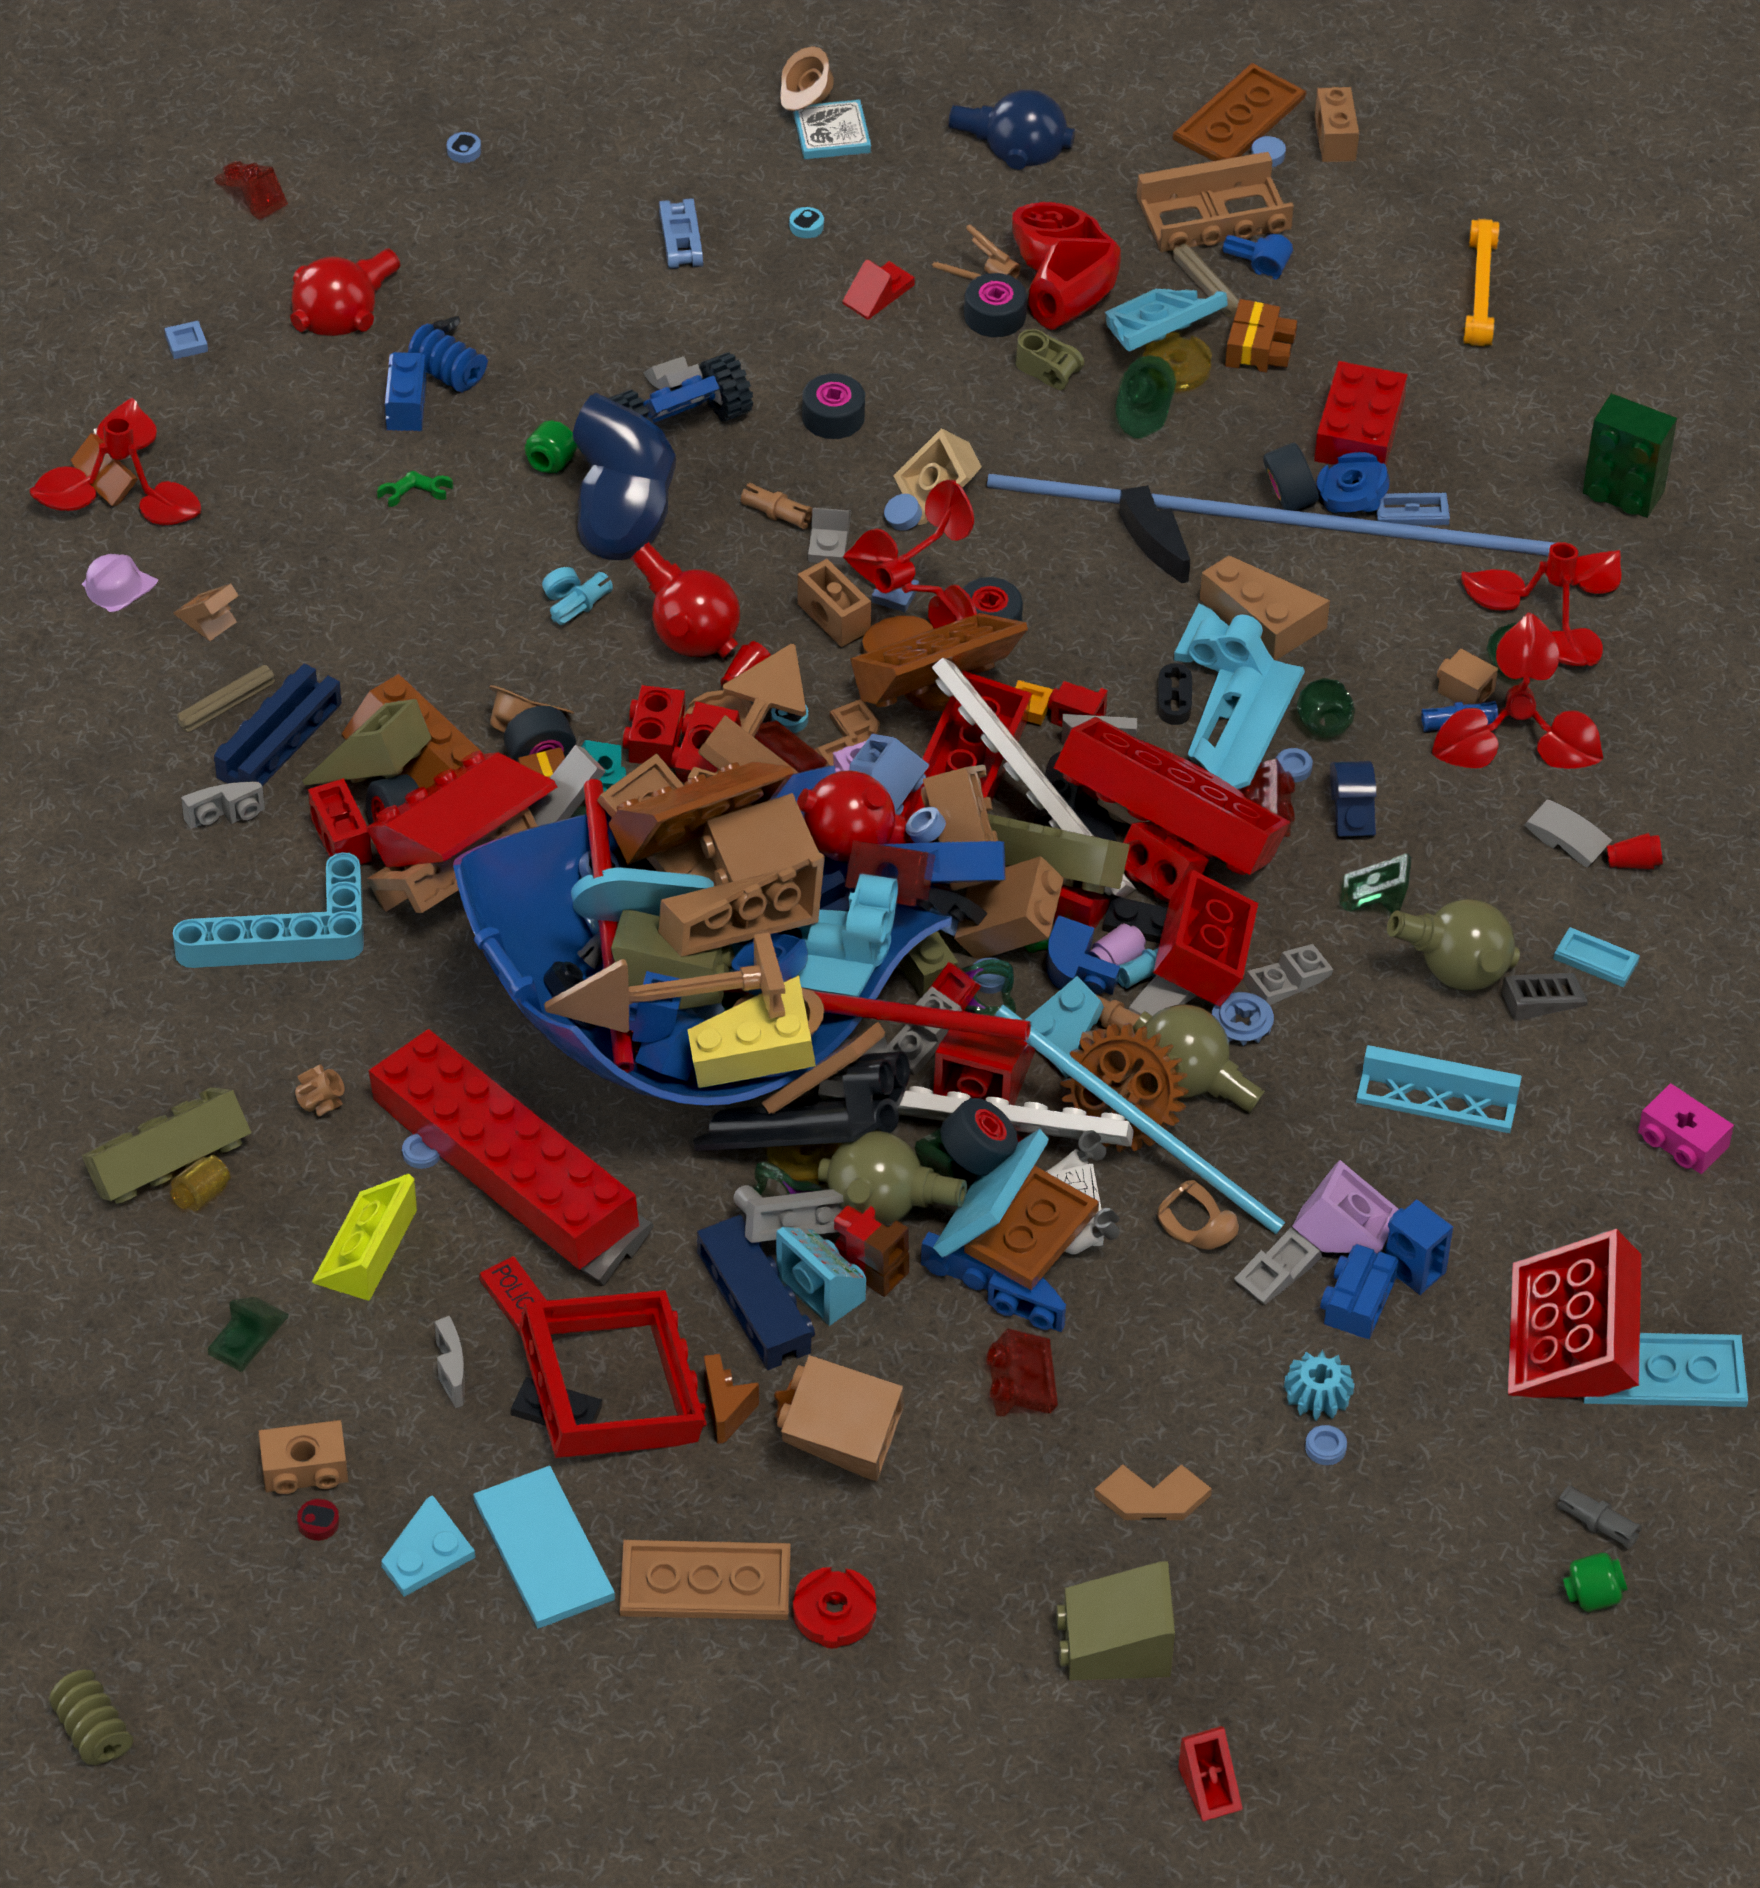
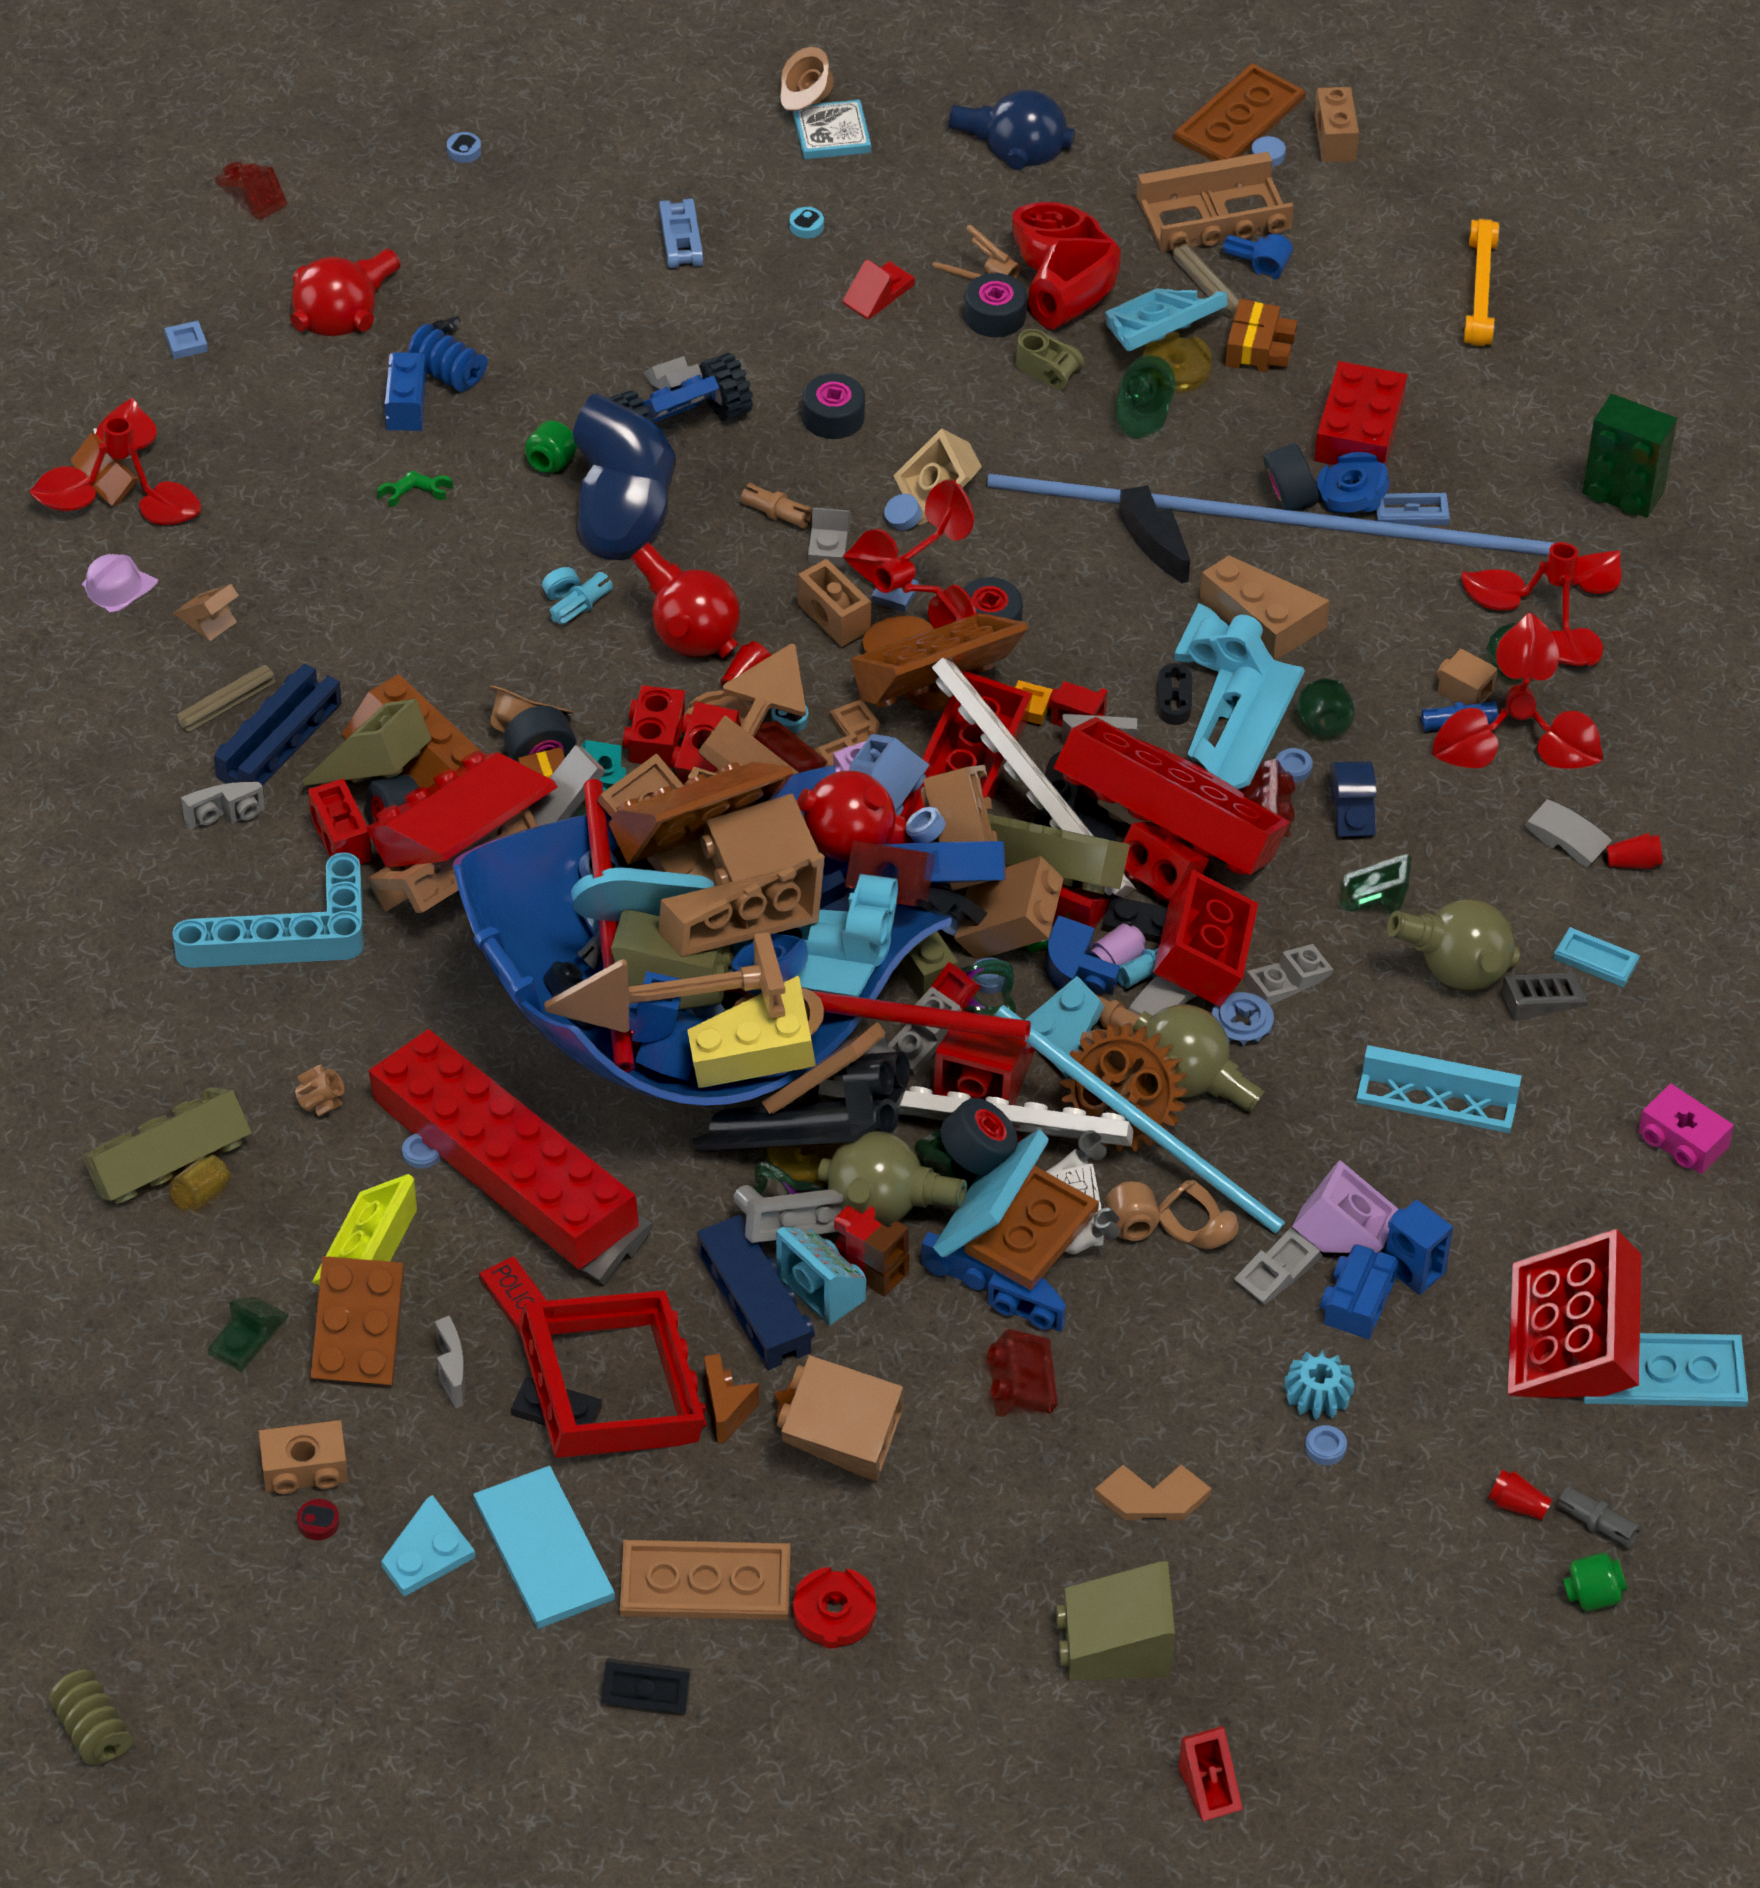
none -> dark orange plate [311,1256,405,1385]
none -> black plate [601,1658,692,1714]
none -> medium nougat head [1104,1181,1160,1241]
none -> red cone [1488,1469,1552,1521]

